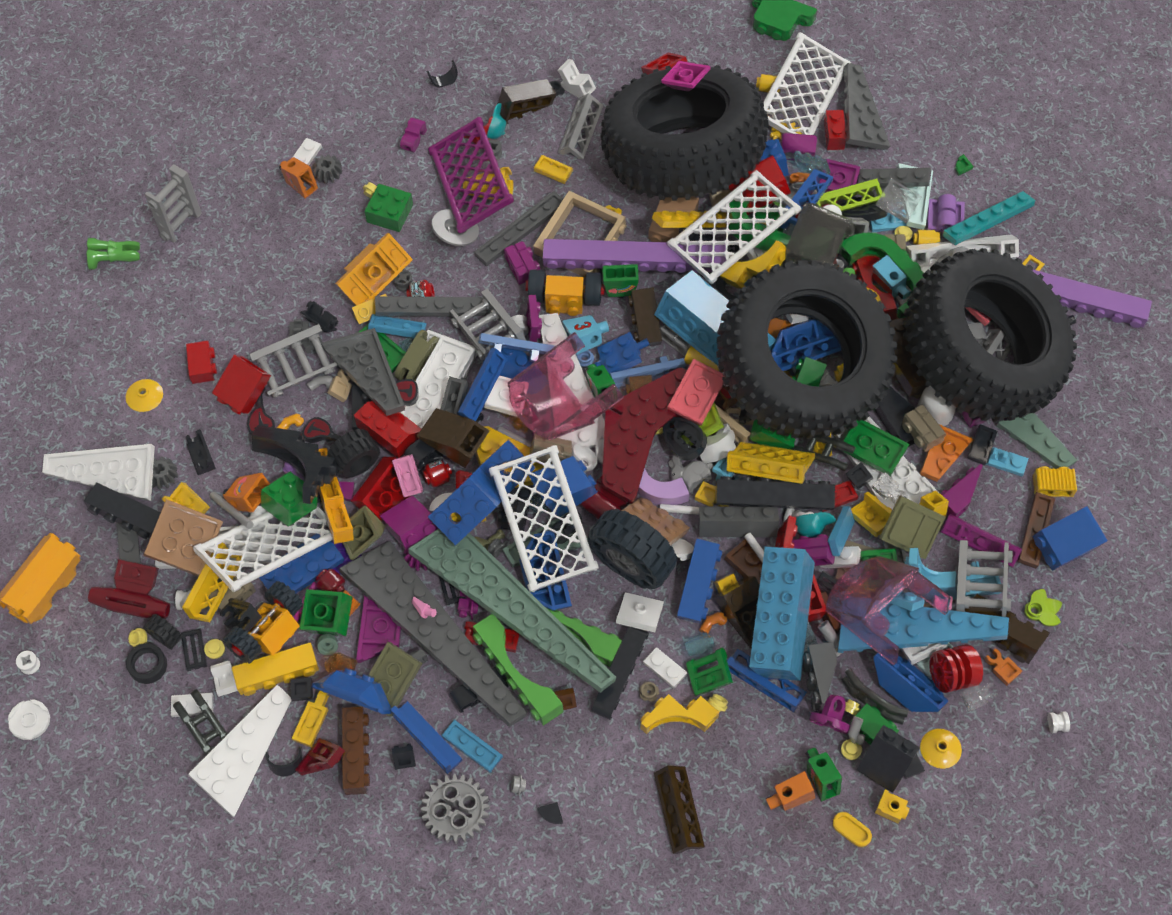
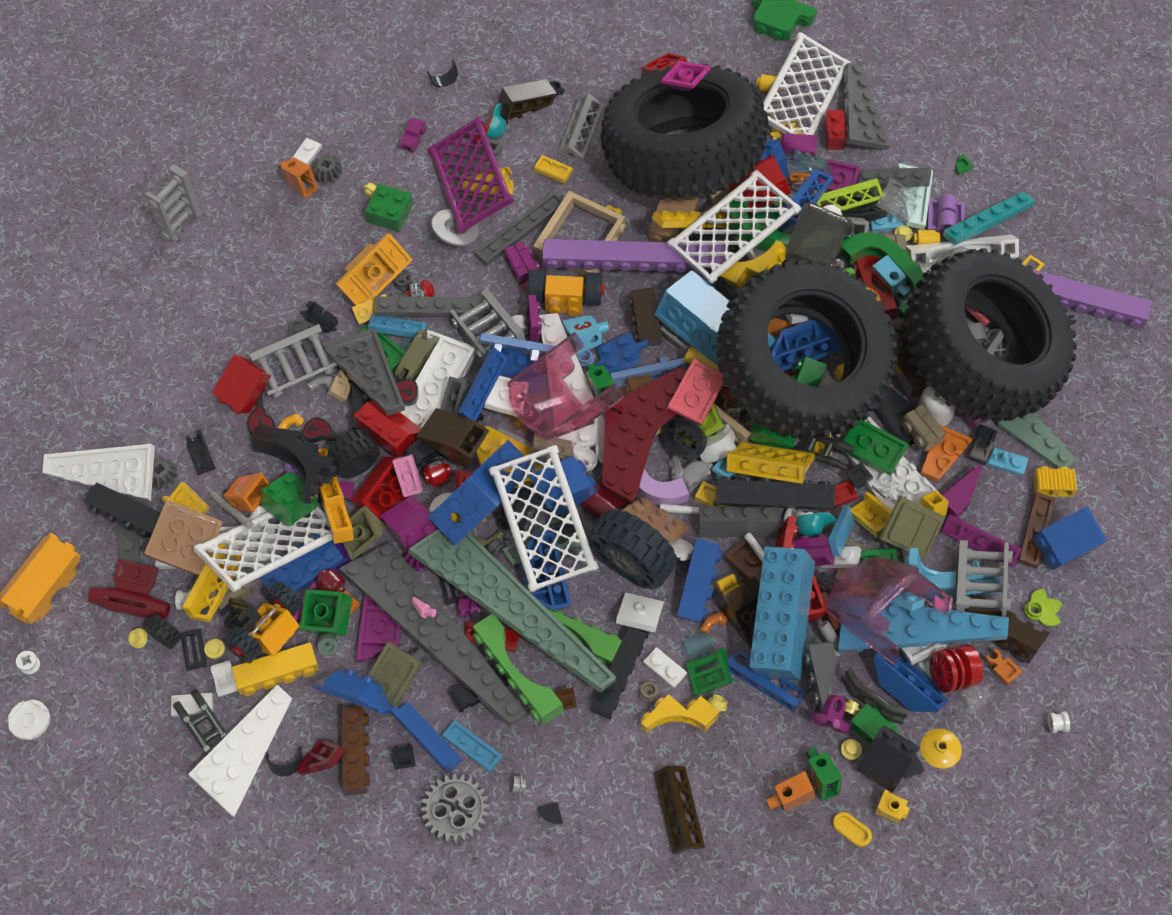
bright green piece [87,238,140,270] -> none
yellow dish [126,379,163,412] -> none
black tyre [126,643,167,684] -> none
red brick [186,341,217,384] -> none
black tile [290,677,313,702] -> none
yellow plate [291,691,329,748] -> none
clear orange plate [324,652,358,673] -> none
white brick [558,59,596,98] -> none
green torso [603,264,639,298] -> none
light grey arm [848,716,865,745] -> none

